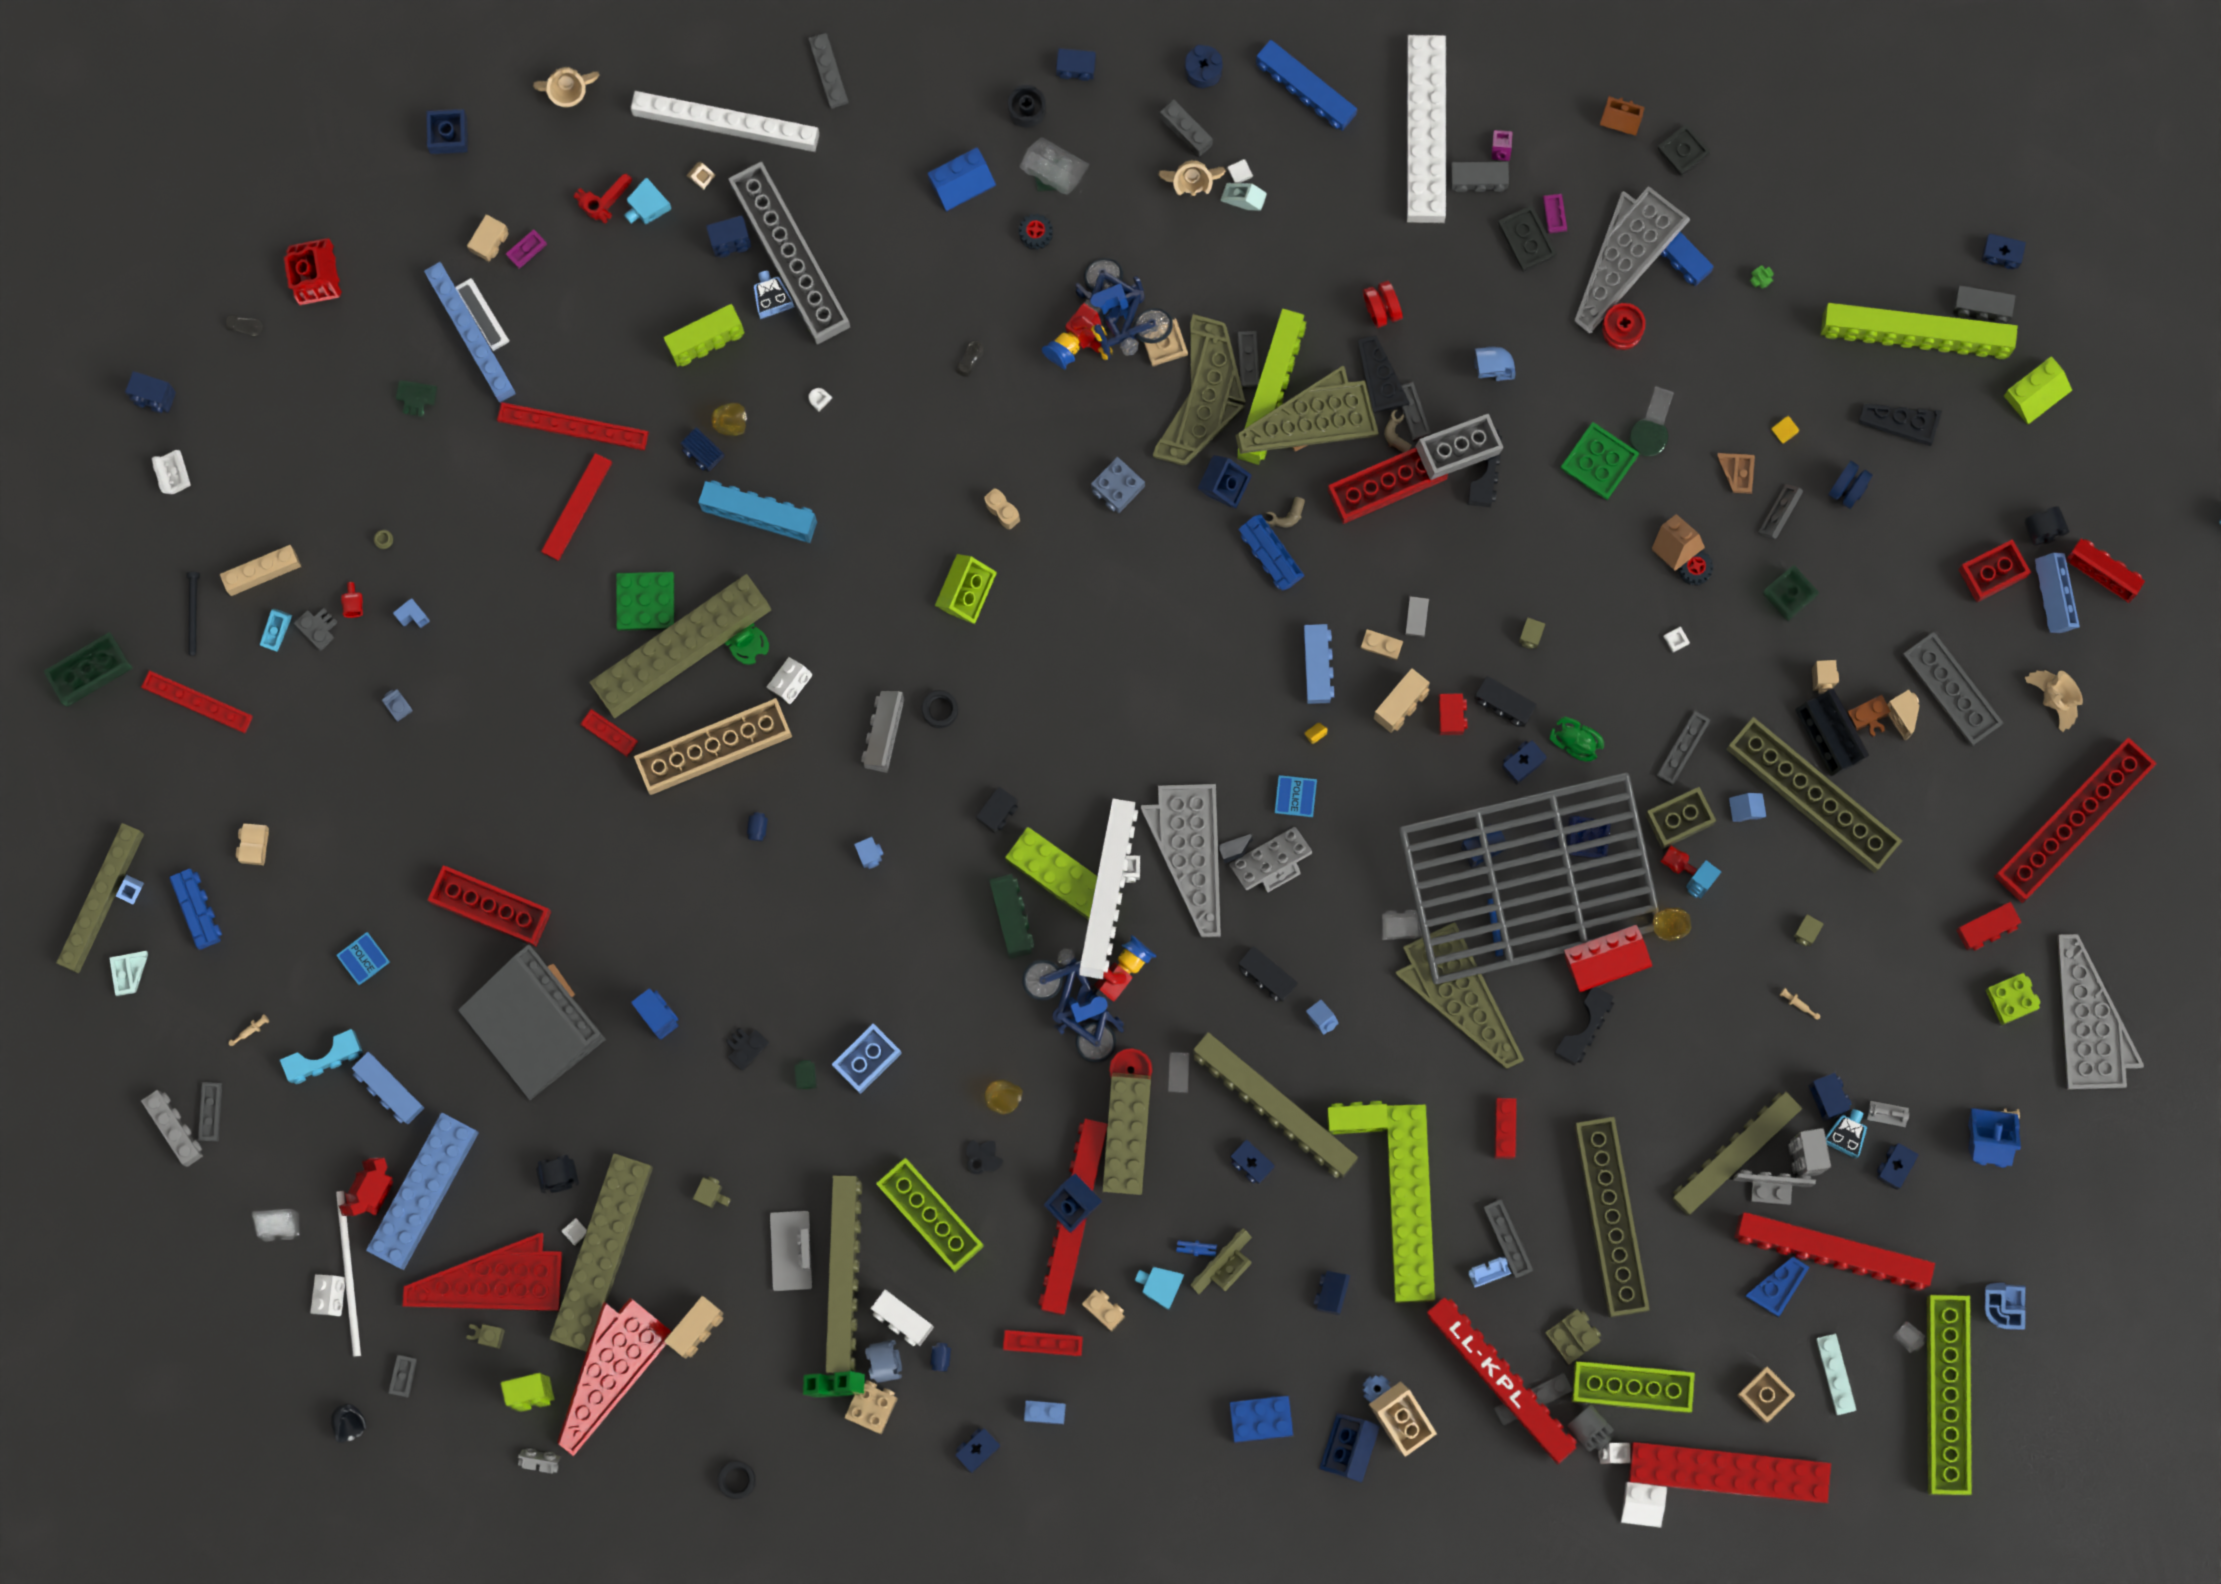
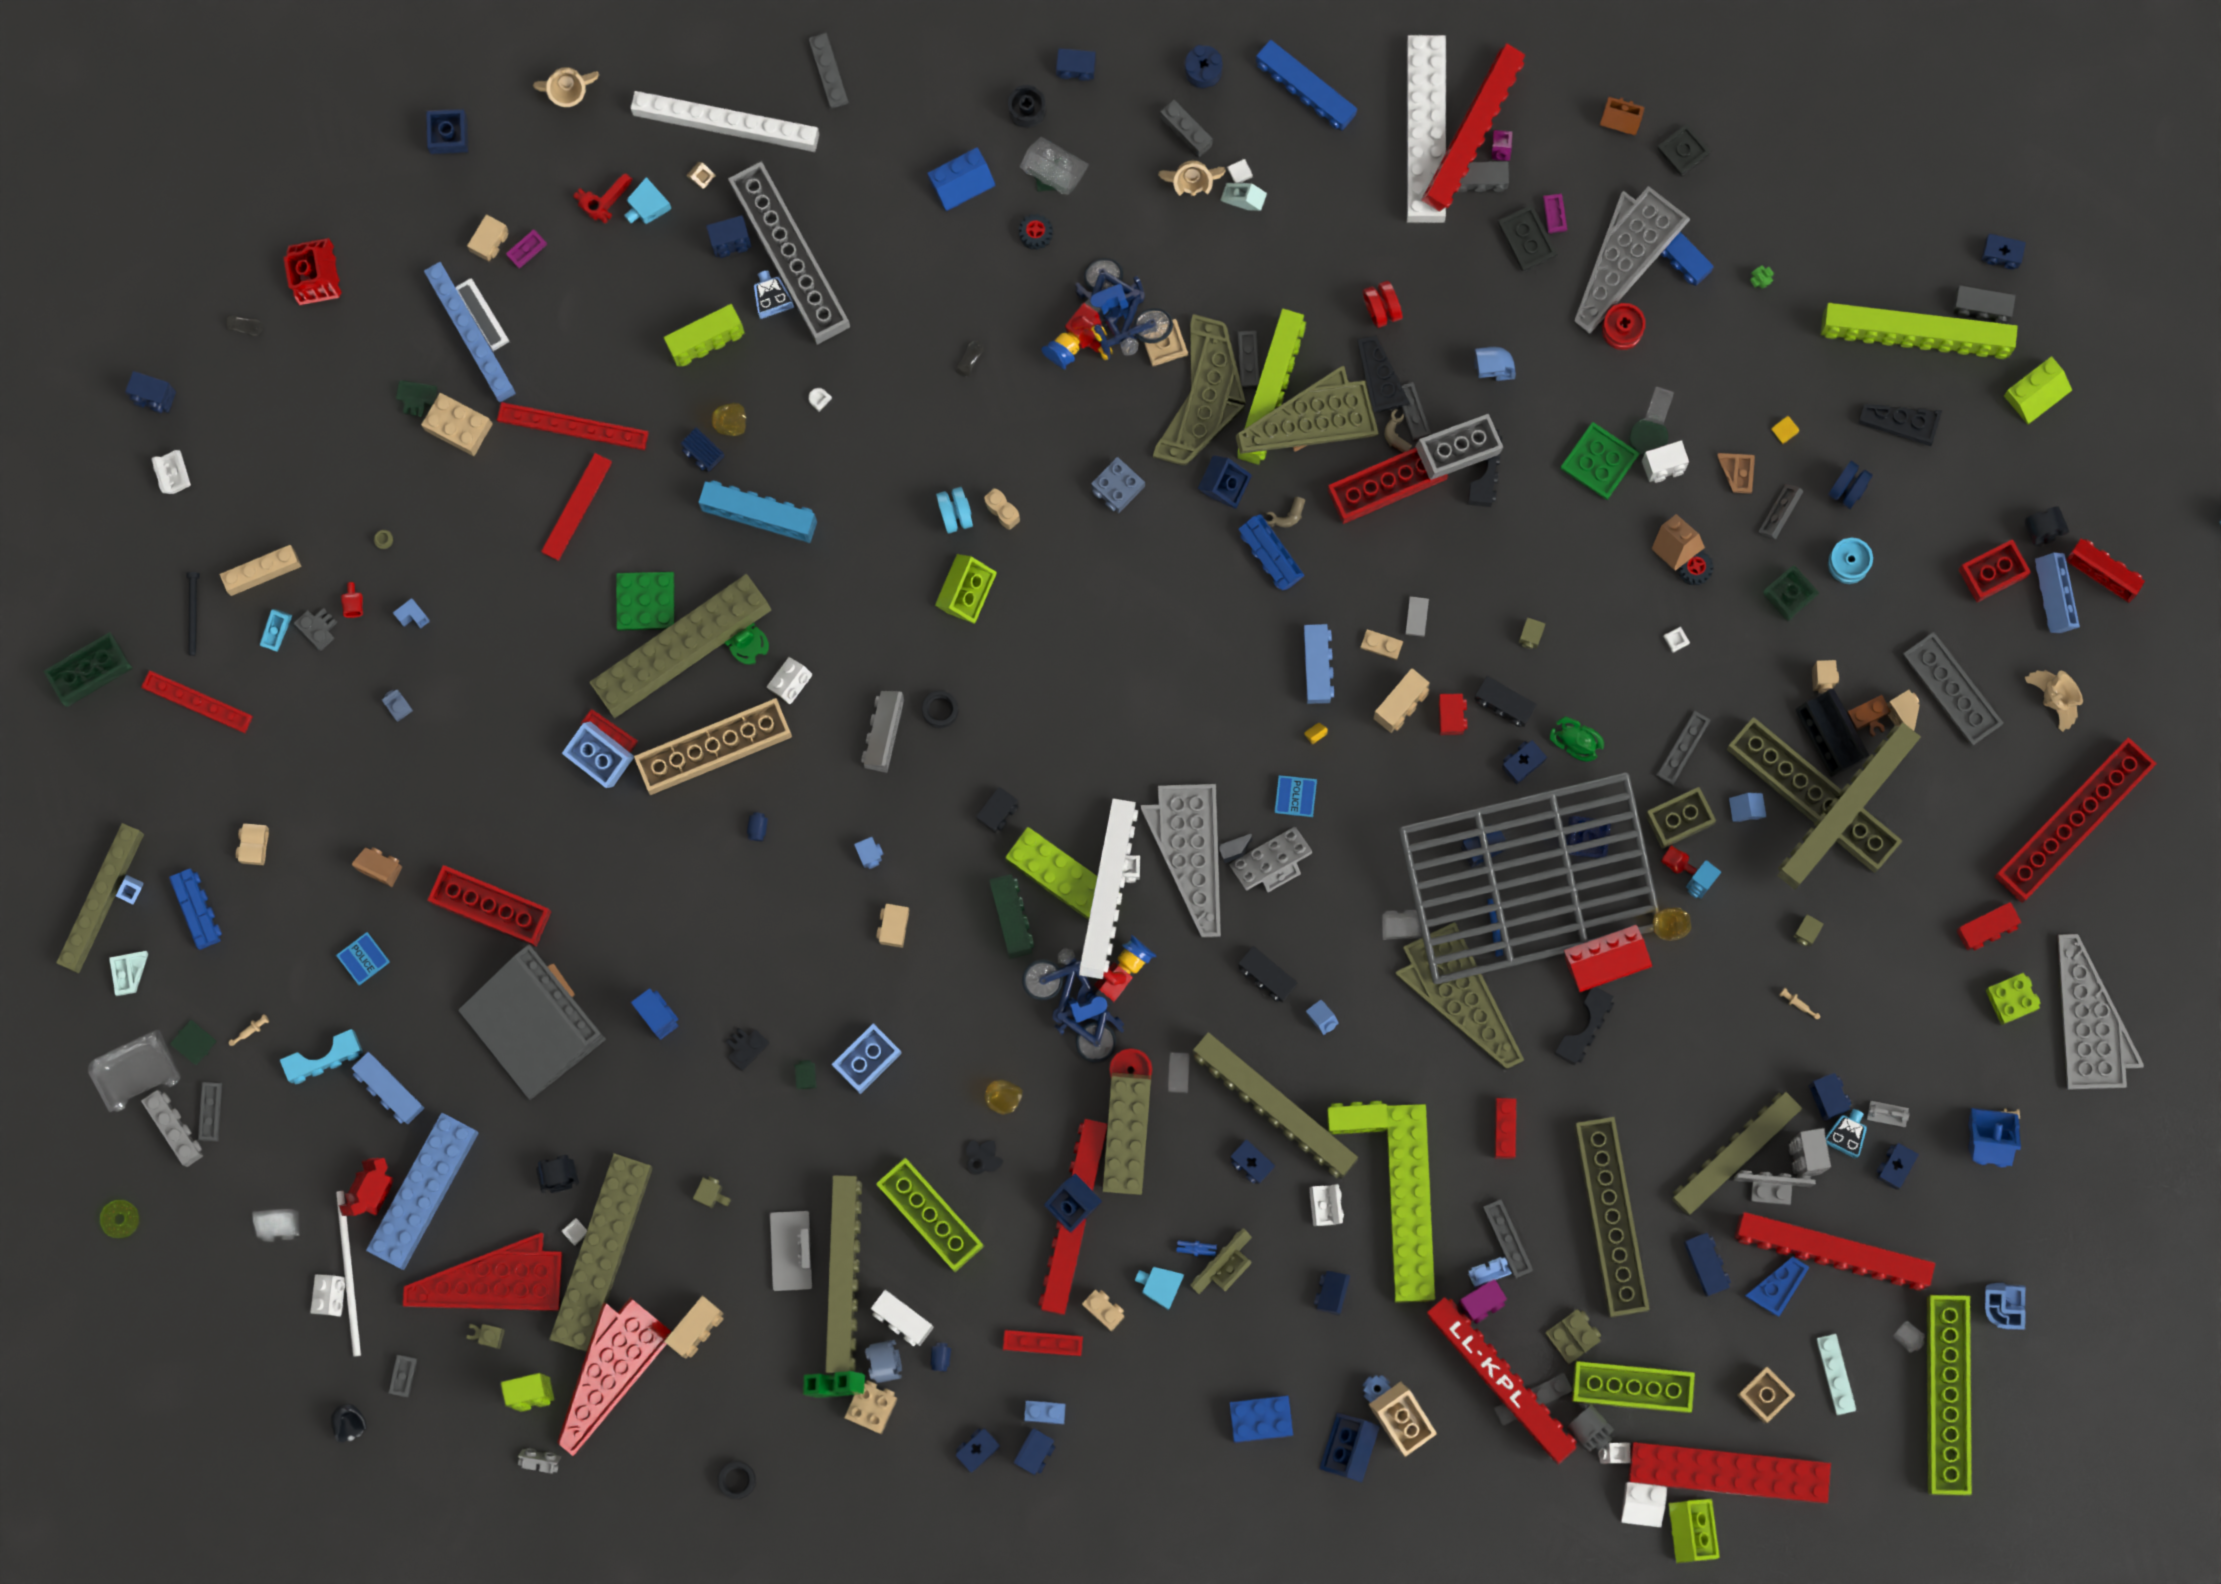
none -> clear windscreen [88,1030,181,1112]
none -> clear neon green tile [100,1200,140,1239]
none -> clear green piece [170,1020,217,1066]
none -> medium nougat slope [352,847,402,887]
none -> tan brick [422,393,492,456]
none -> light blue brick [562,722,634,788]
none -> tan brick [876,904,910,948]
none -> medium azure wheel [936,486,973,534]
none -> dark blue slope [1014,1428,1056,1475]
none -> white bracket [1309,1184,1344,1226]
none -> red brick [1421,43,1525,212]
none -> magenta brick [1457,1279,1507,1324]
none -> white brick [1642,441,1689,483]
none -> lime slope [1669,1499,1720,1563]
none -> dark blue brick [1684,1233,1731,1297]
none -> olive brick [1777,723,1921,890]
none -> medium azure wheel [1828,537,1873,584]

